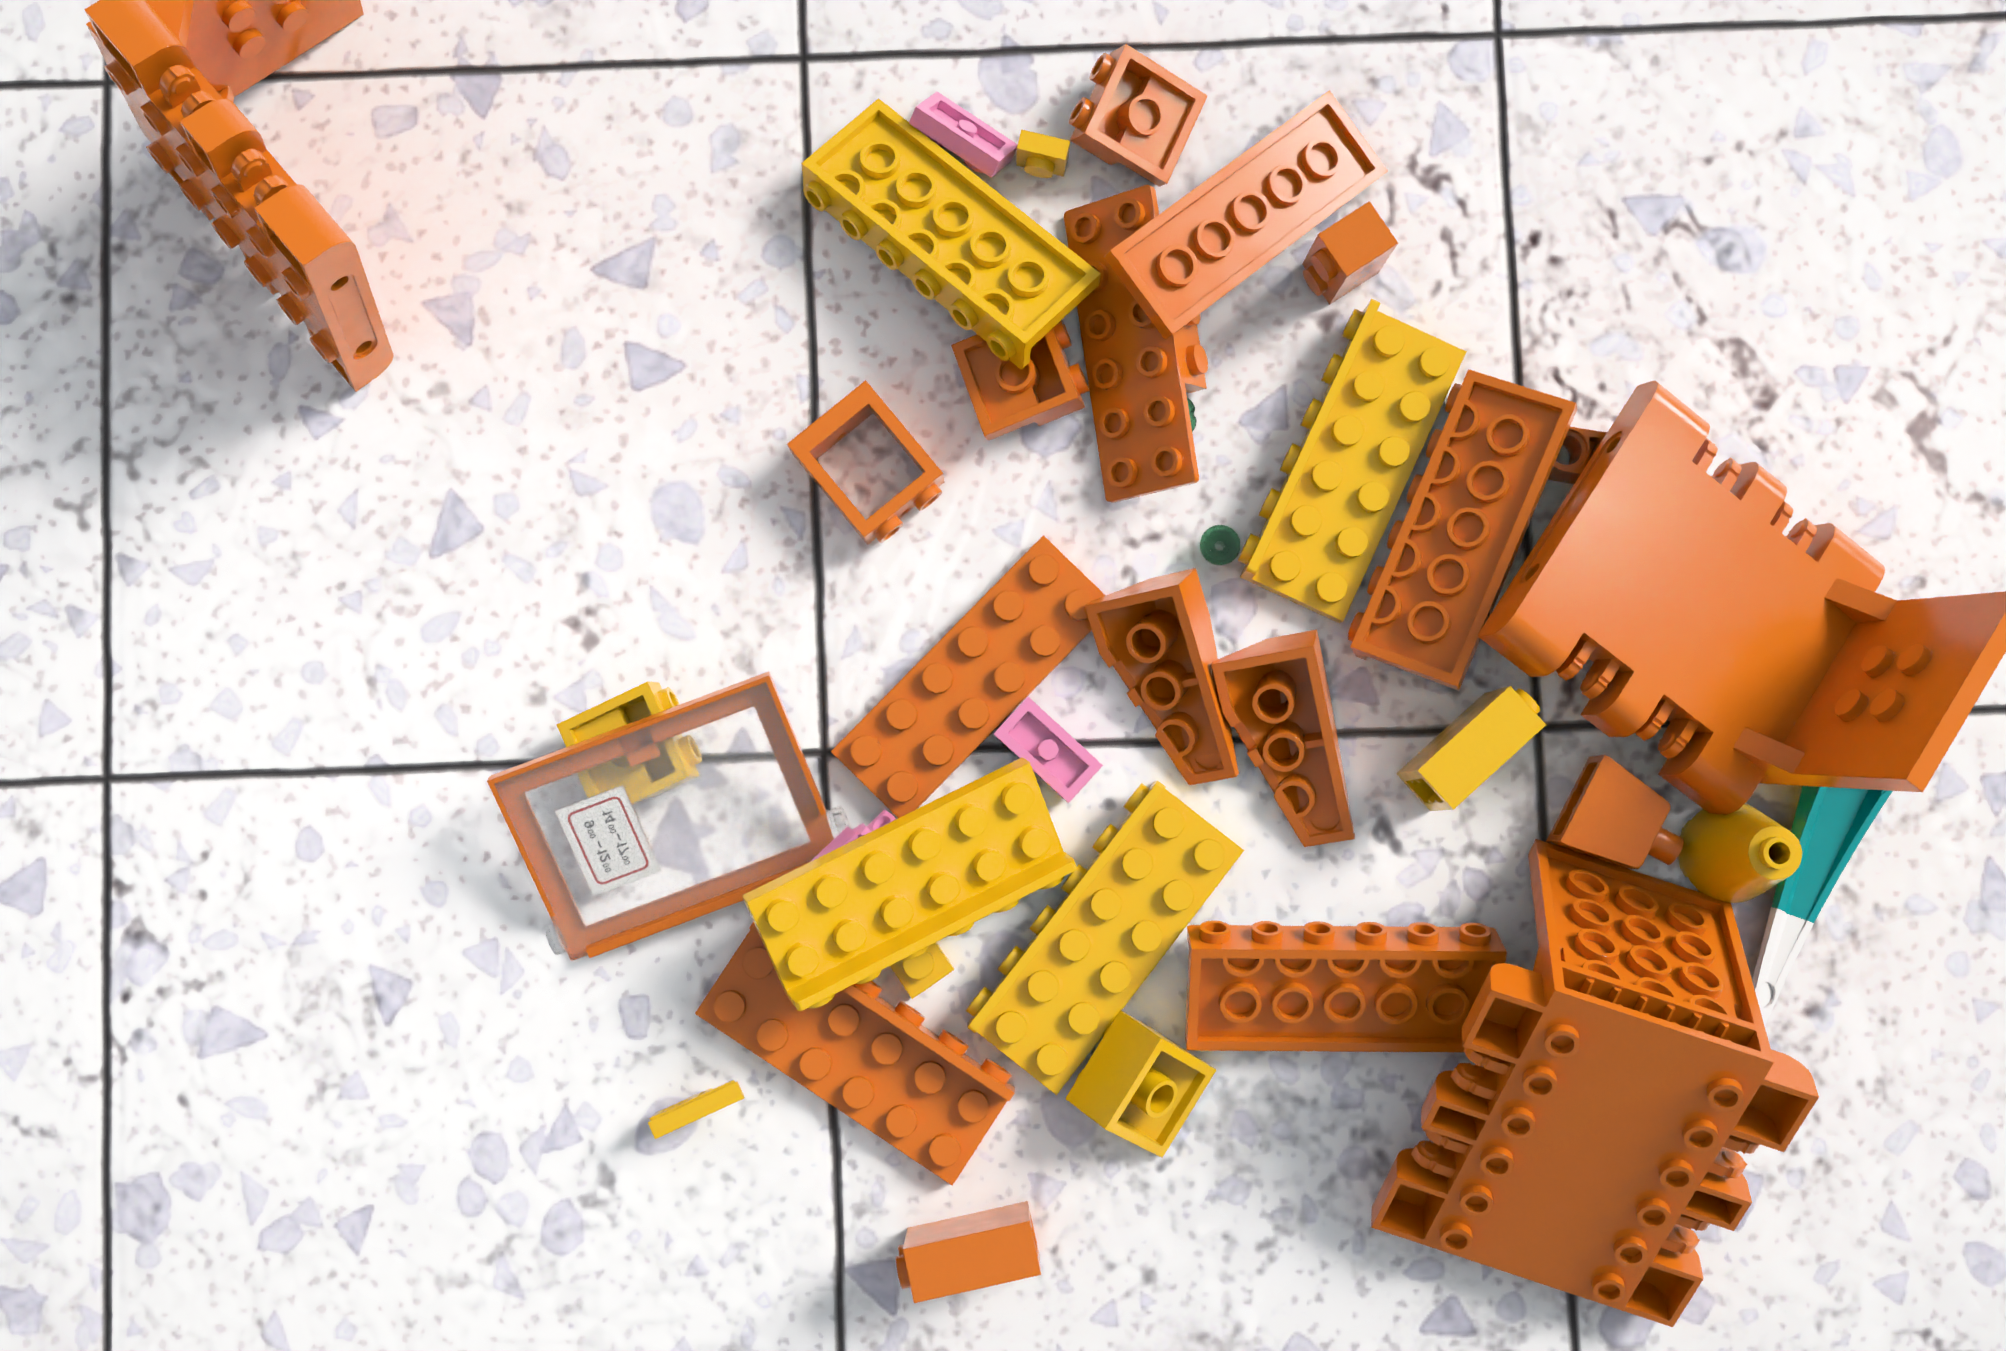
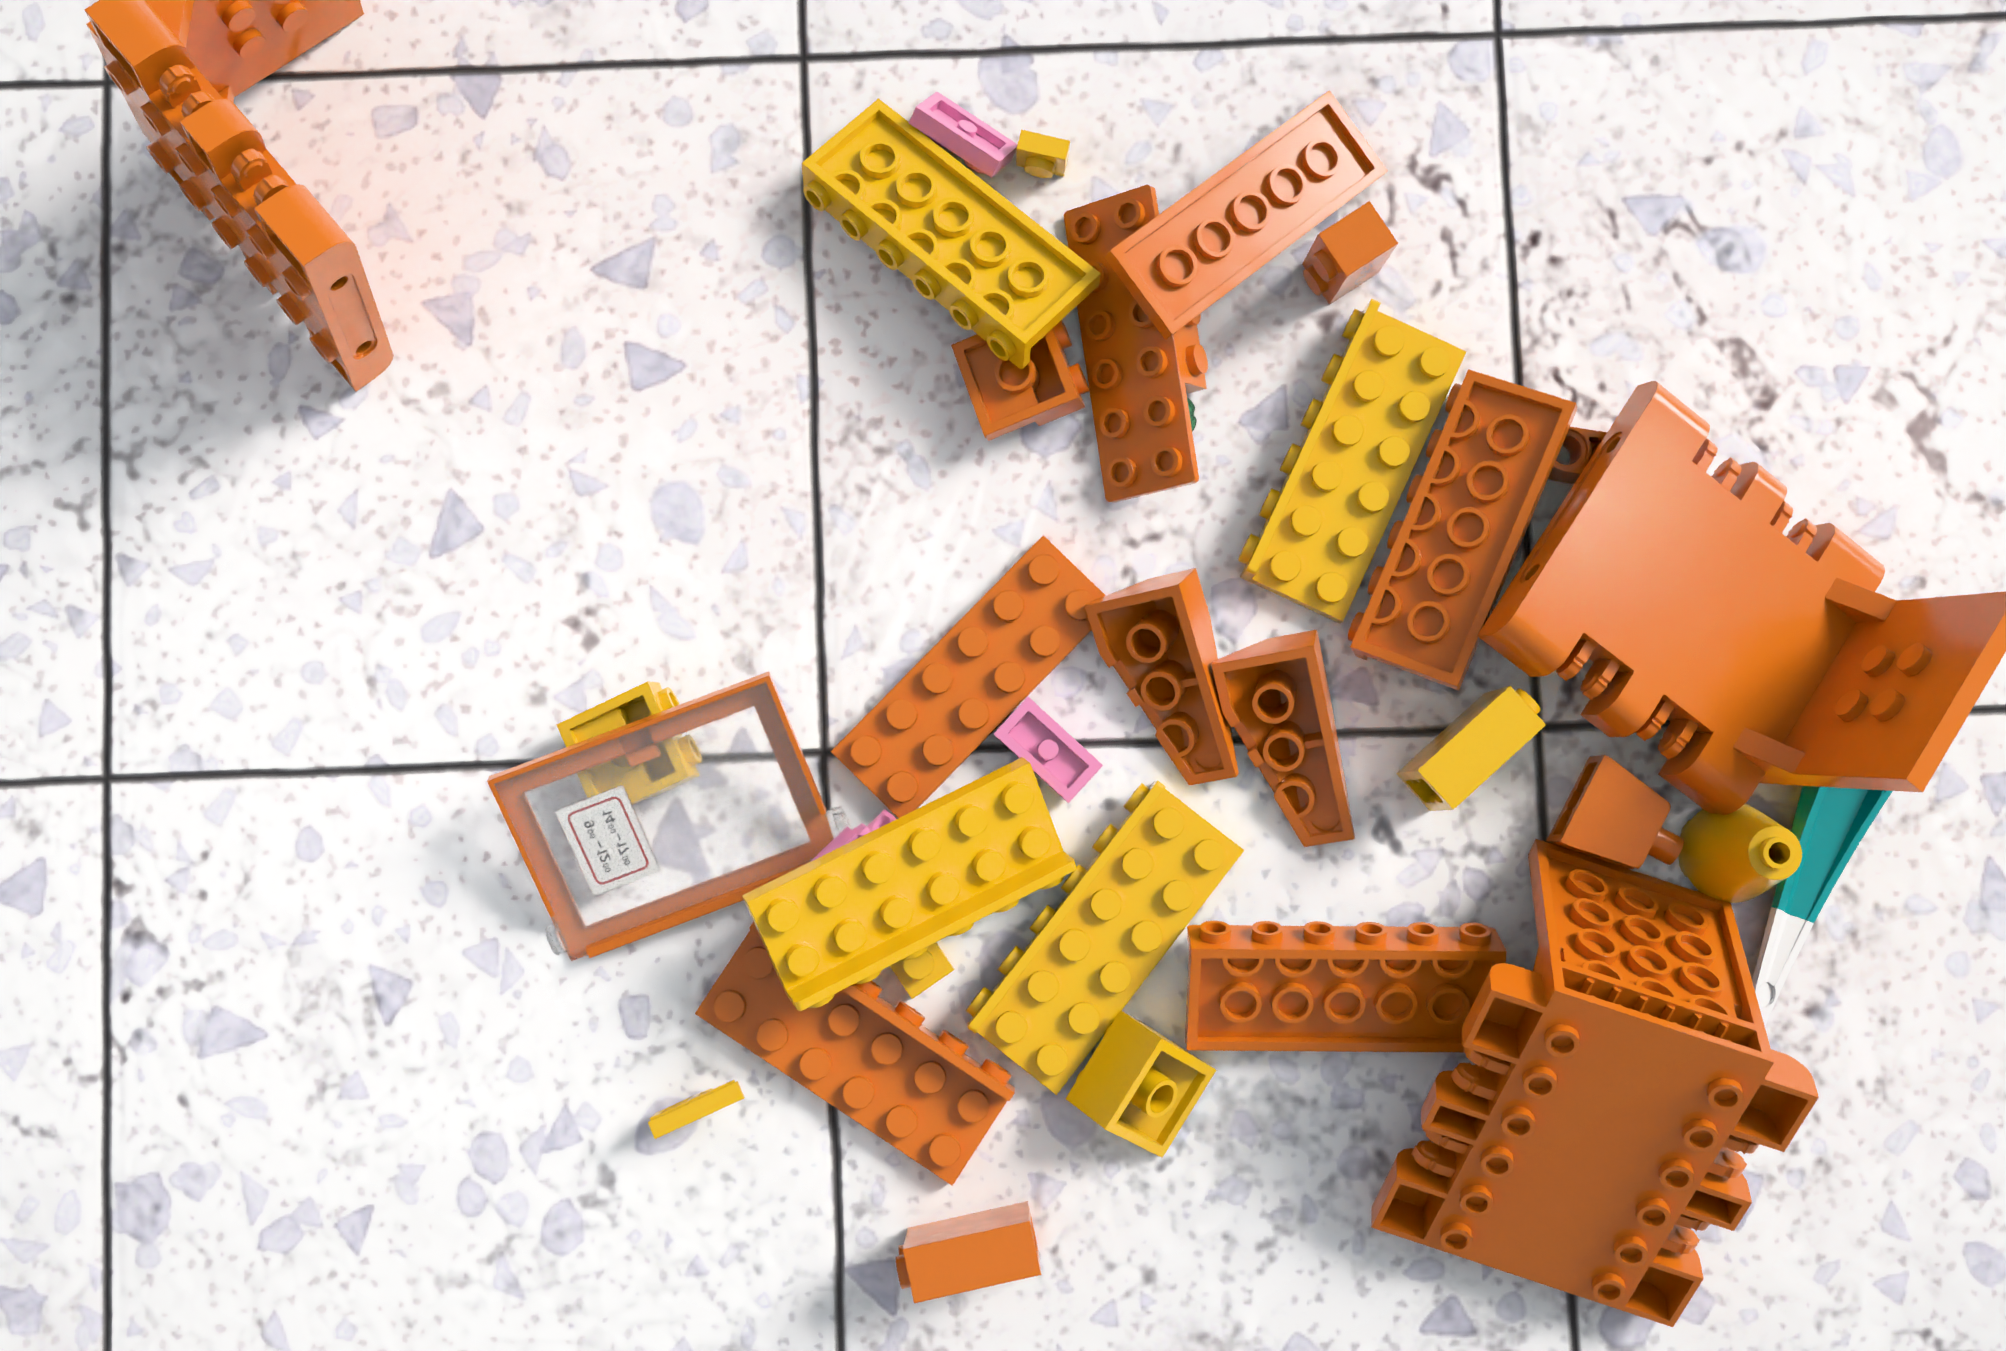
orange window [787,380,945,545] -> none
orange plate [1069,44,1208,187] -> none
clear green piece [1200,525,1240,566] -> none

